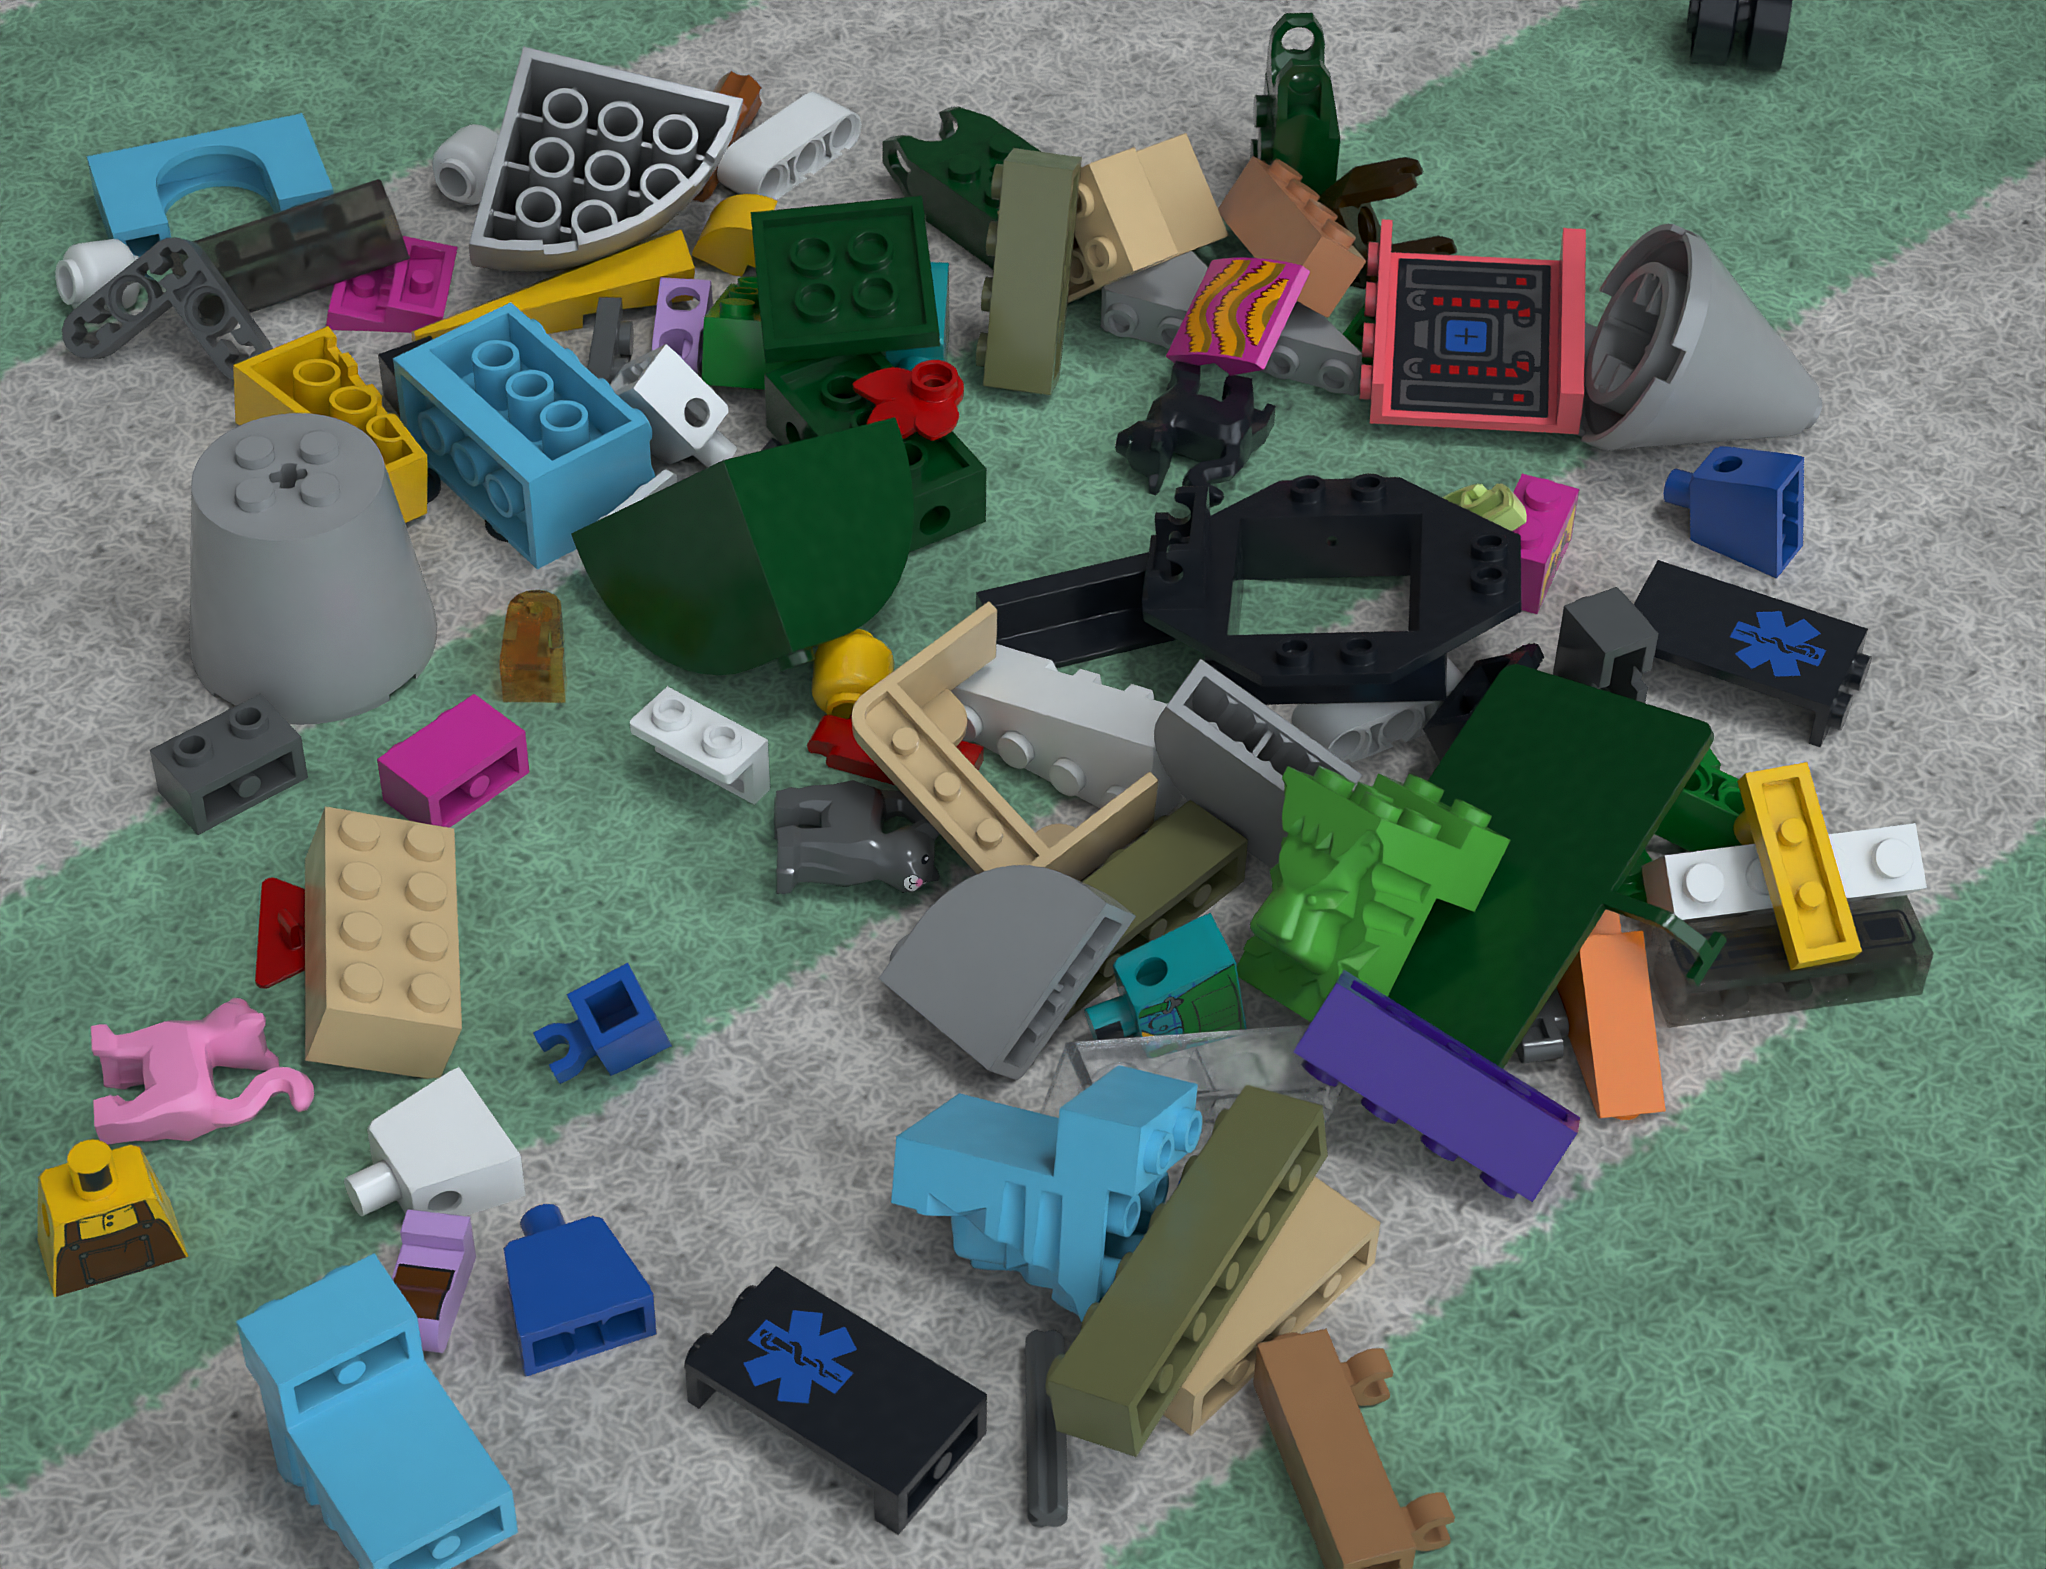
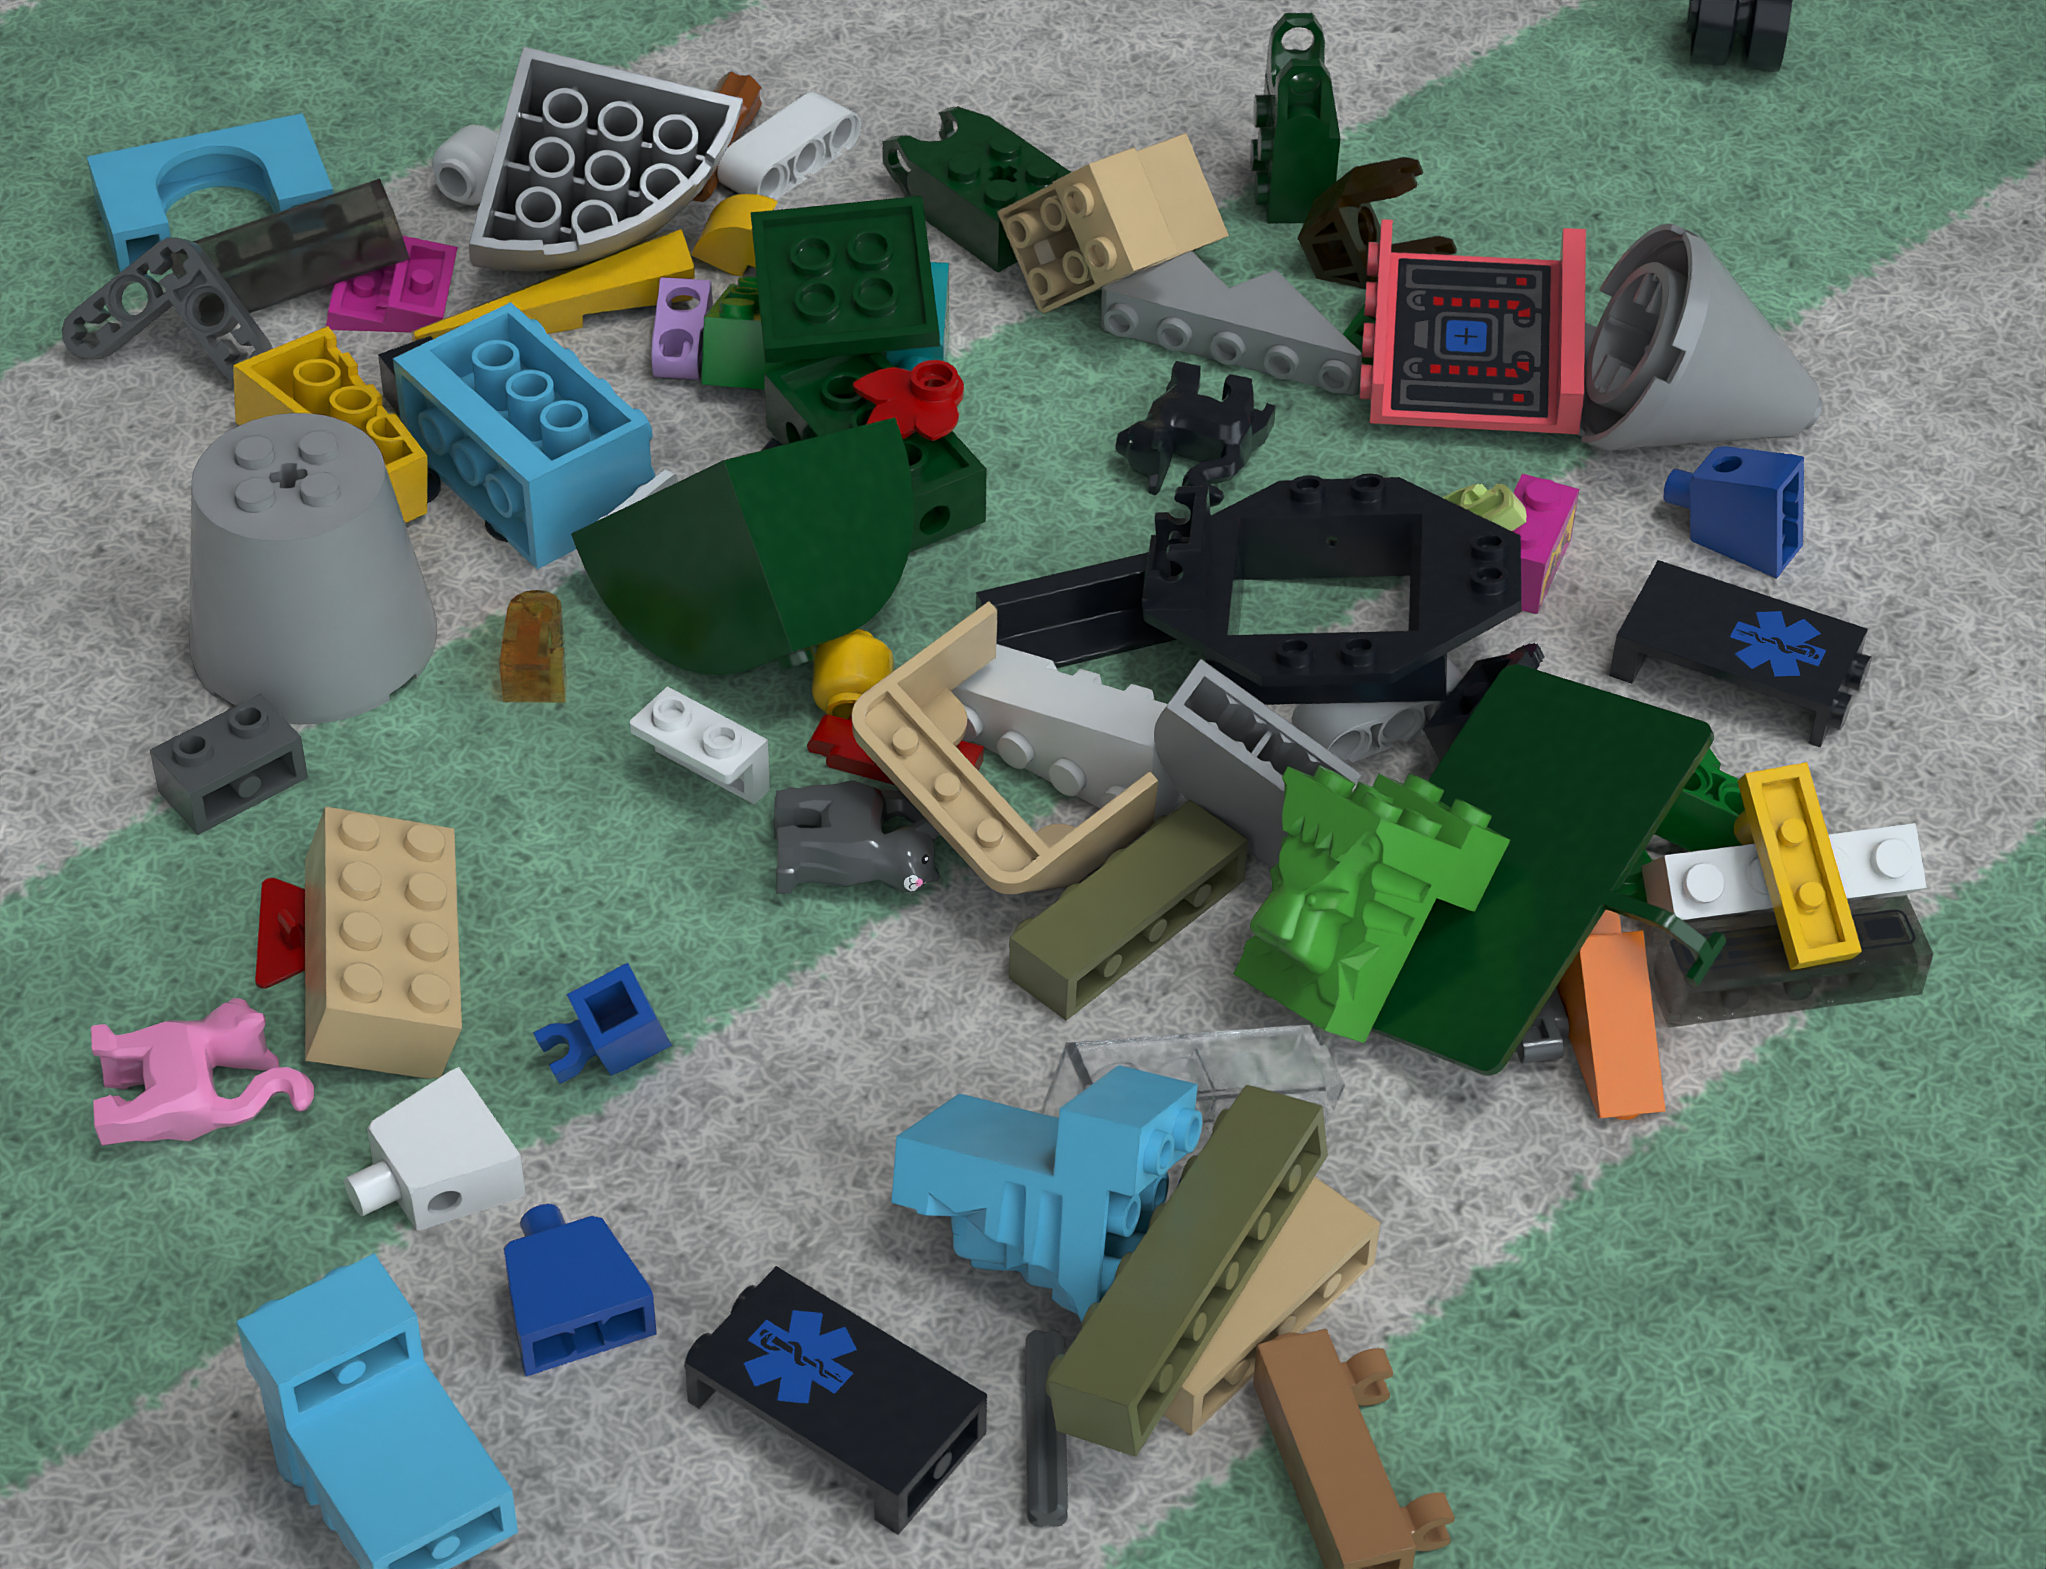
torso [37,1139,188,1298] -> none
white head [55,239,143,311] -> none
dark pink brick [377,694,530,828] -> none
lavender leg [392,1209,476,1353] -> none
dark grey hinge [587,297,634,384] -> none
white torso [610,344,737,468] -> none
light grey brick [879,865,1136,1080] -> none
olive brick [976,148,1082,395] -> none
teal torso [1084,913,1248,1063] -> none
slope [1166,257,1310,375] -> none
nougat brick [1218,156,1366,318] -> none
dark purple brick [1293,970,1581,1202] -> none
dark grey brick [1553,587,1659,703] -> none

